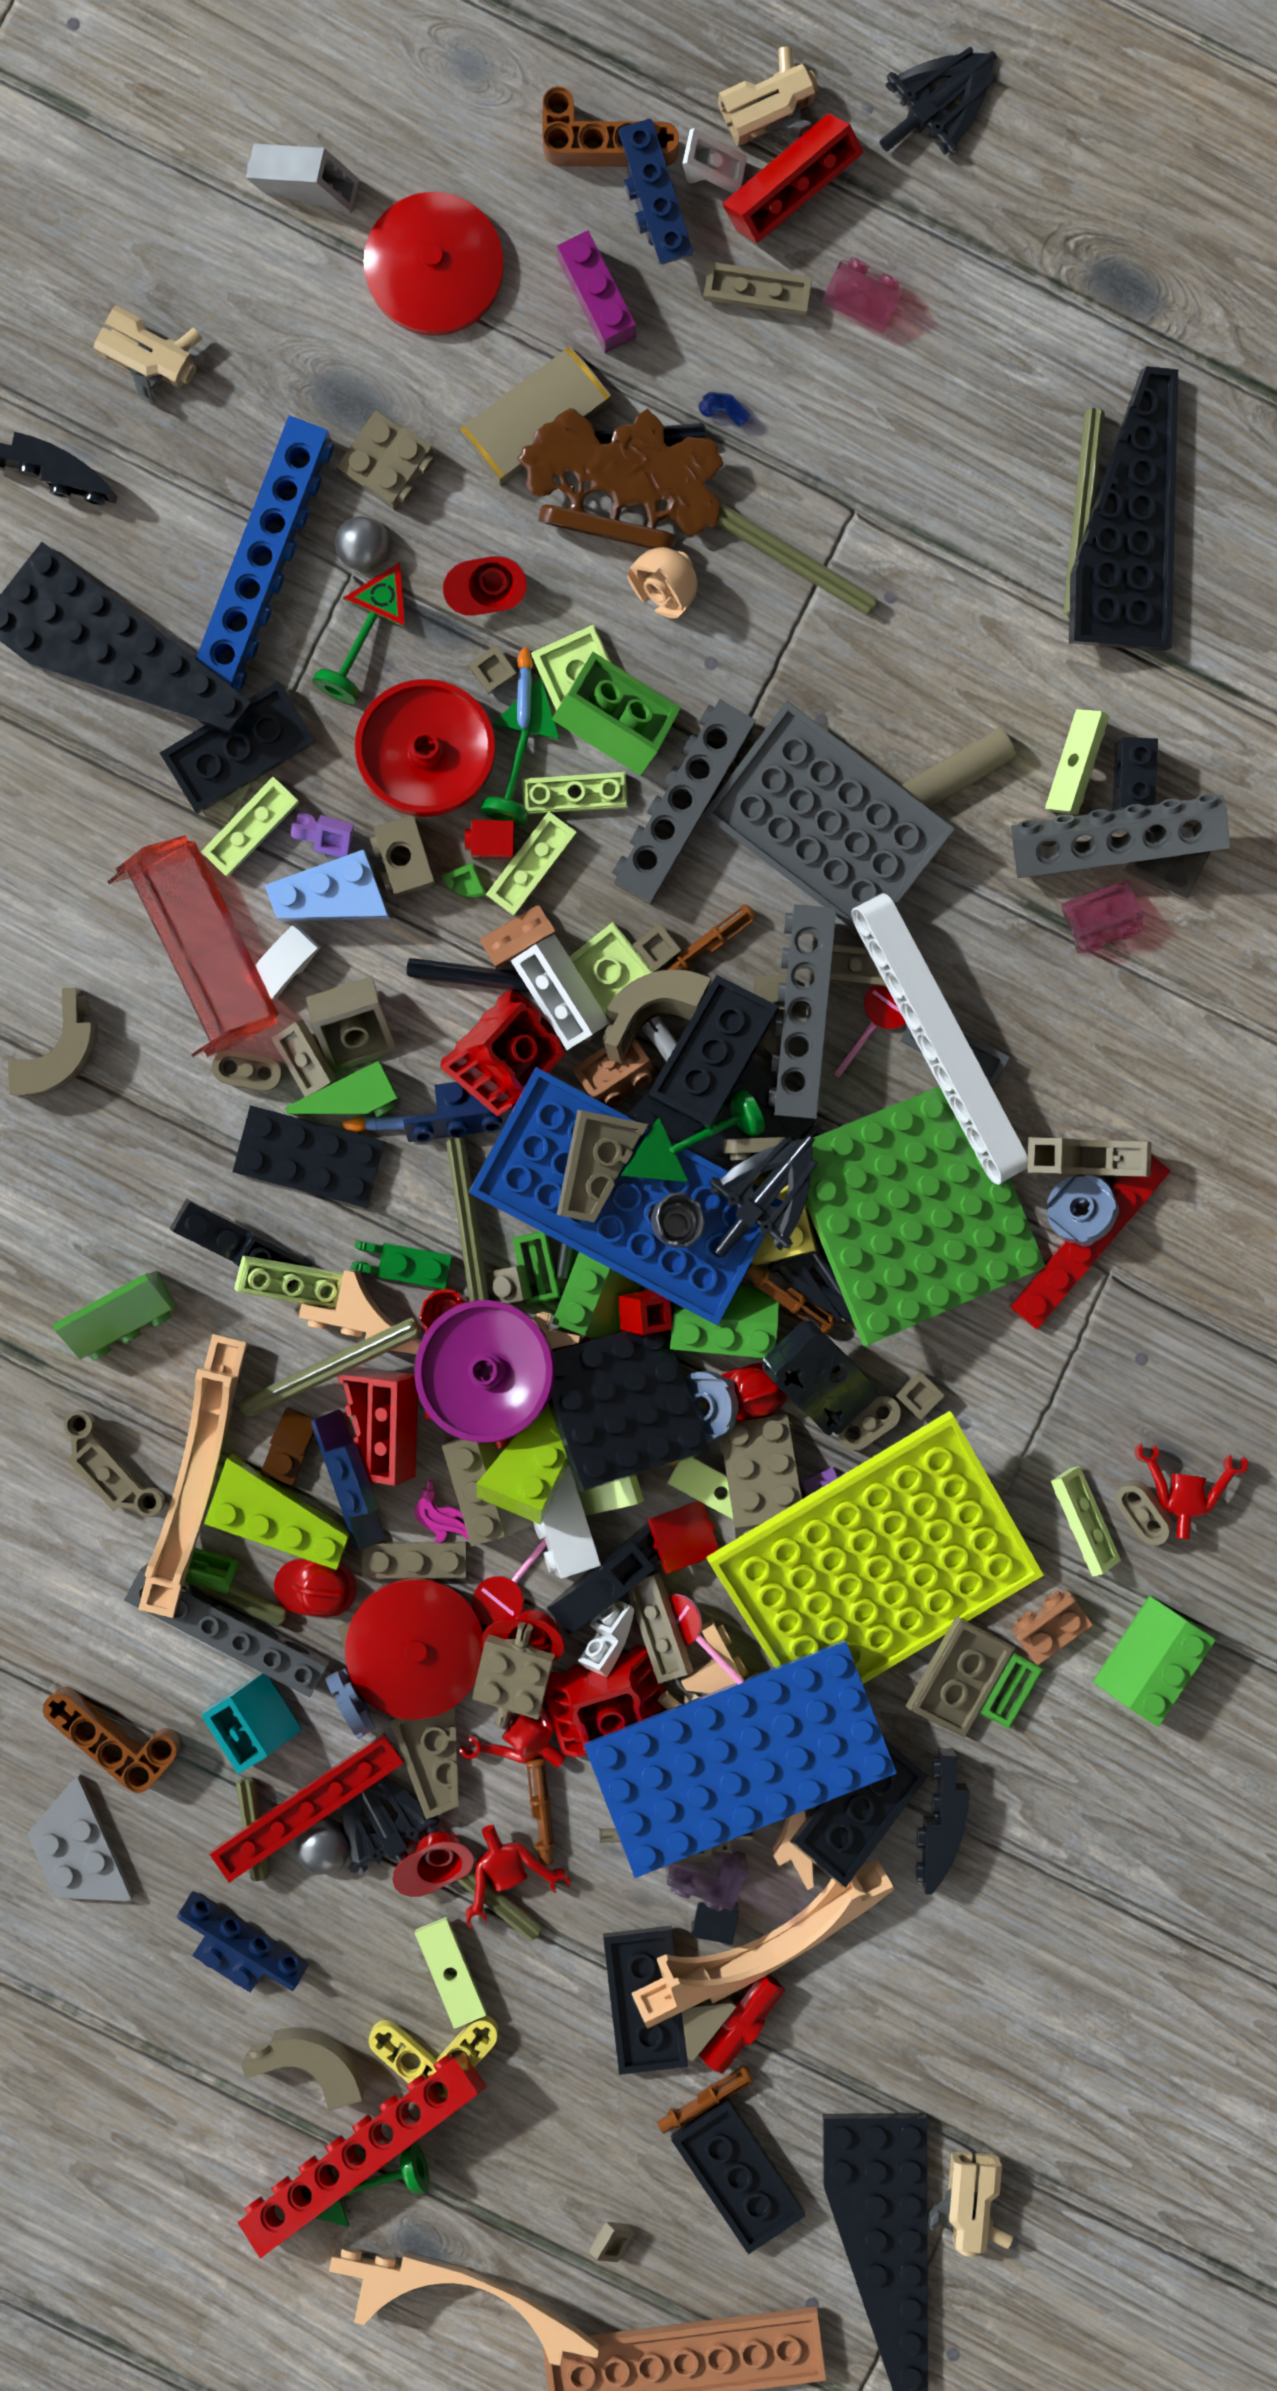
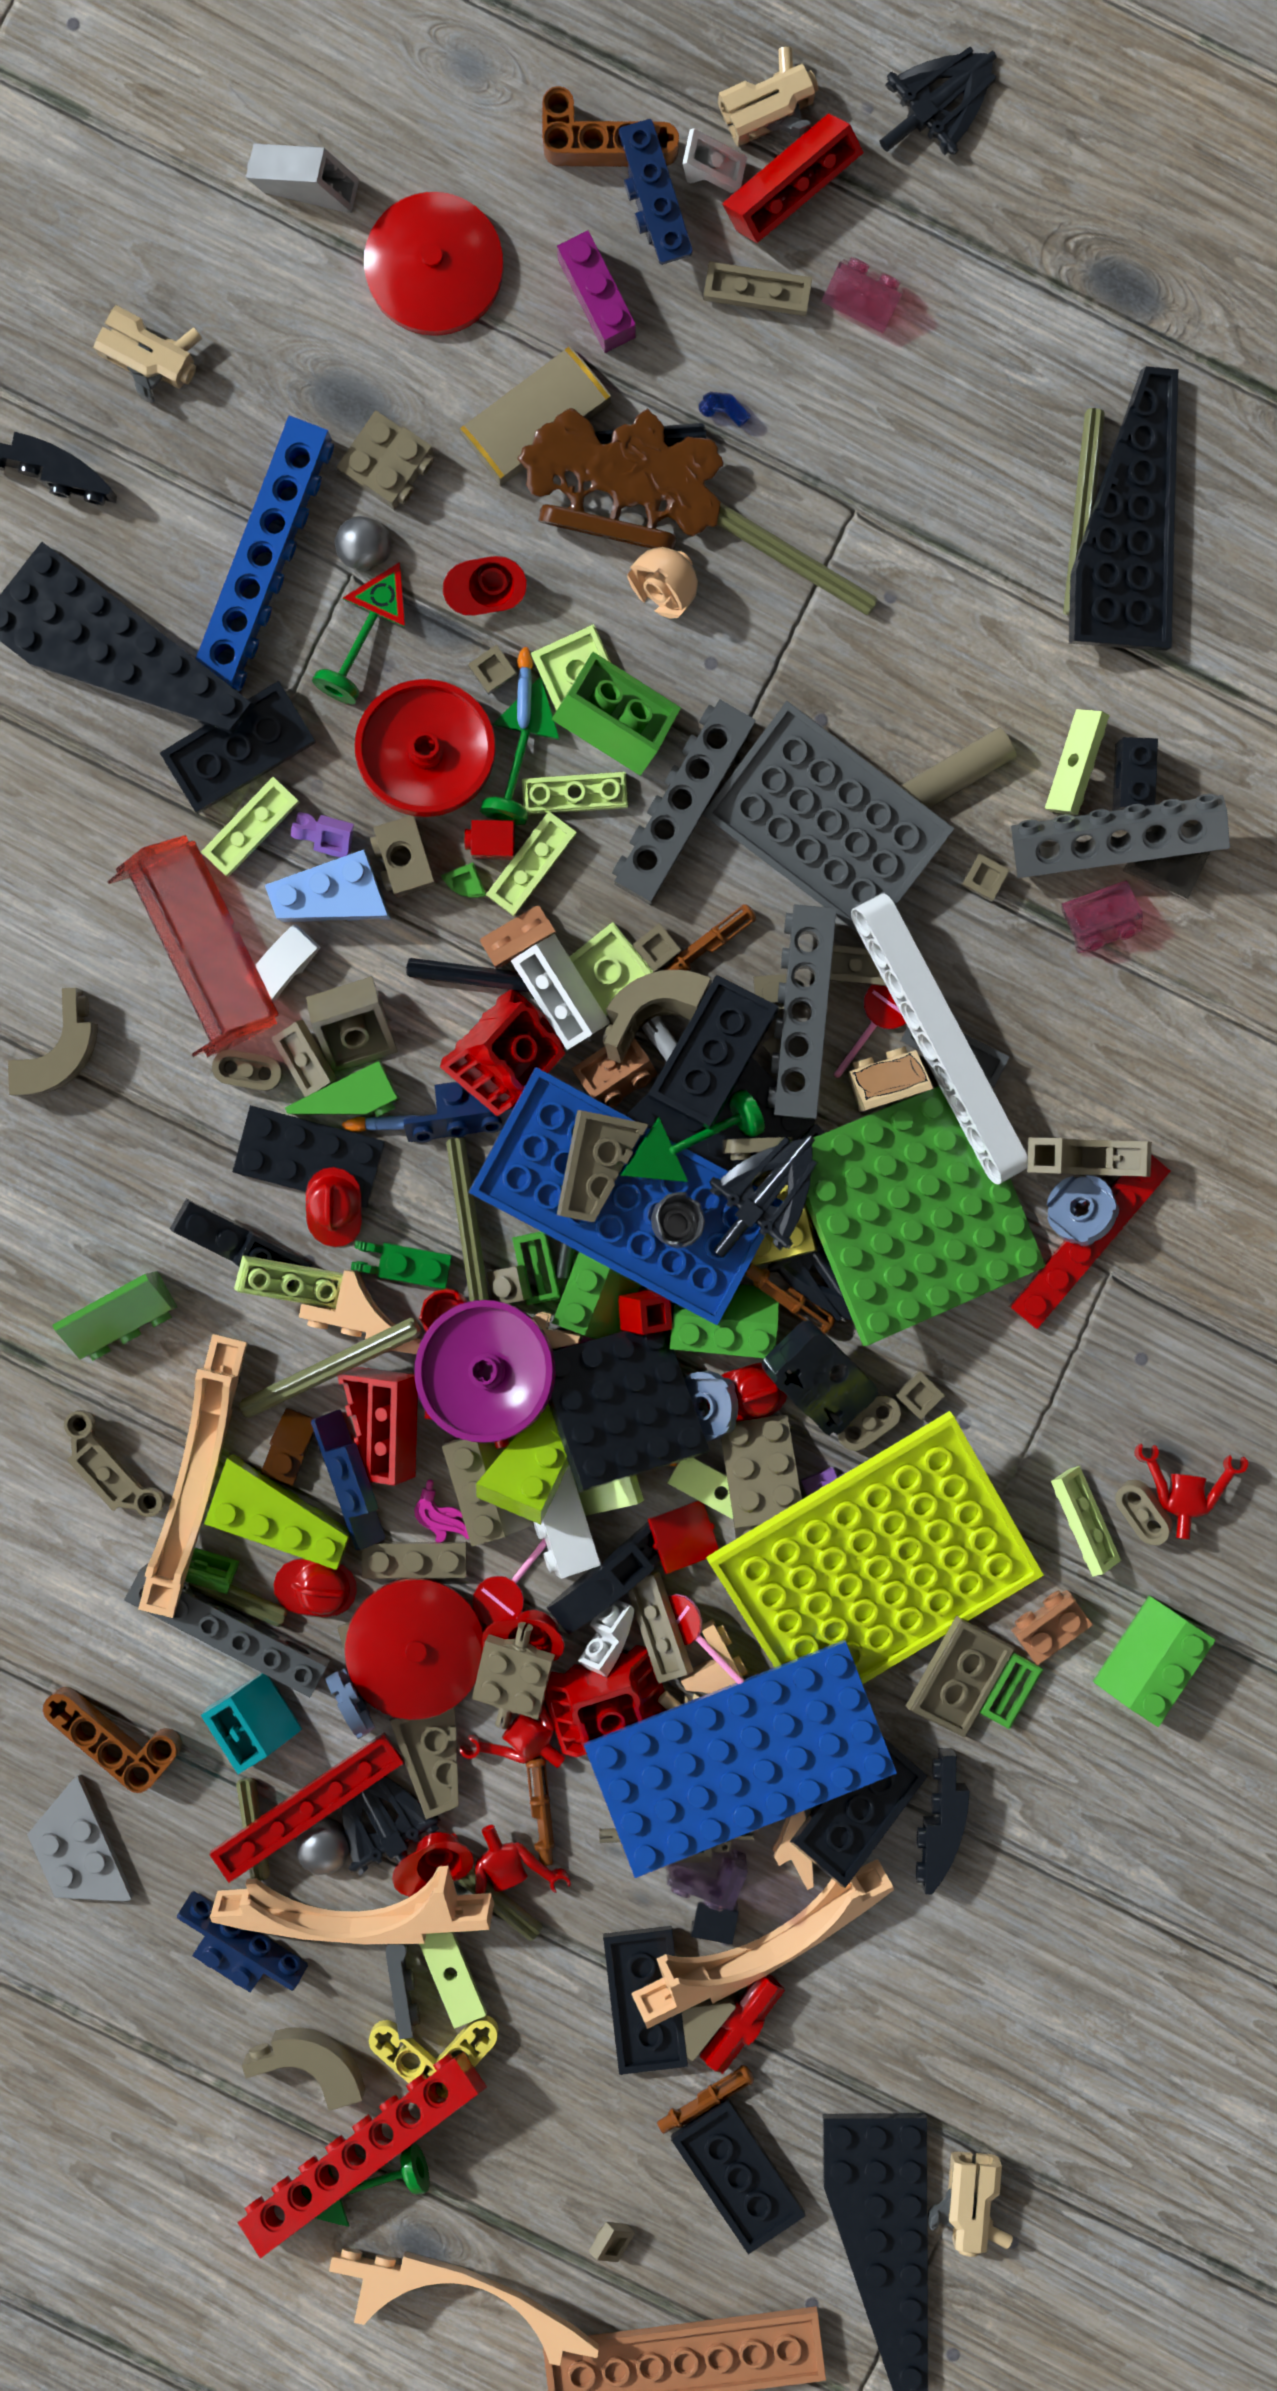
none -> light nougat slope [210,1866,494,1944]
none -> red piece [306,1167,362,1247]
none -> dark grey plate [386,1944,420,2040]
none -> slope [847,1046,933,1112]
none -> dark tan plate [961,853,1009,902]

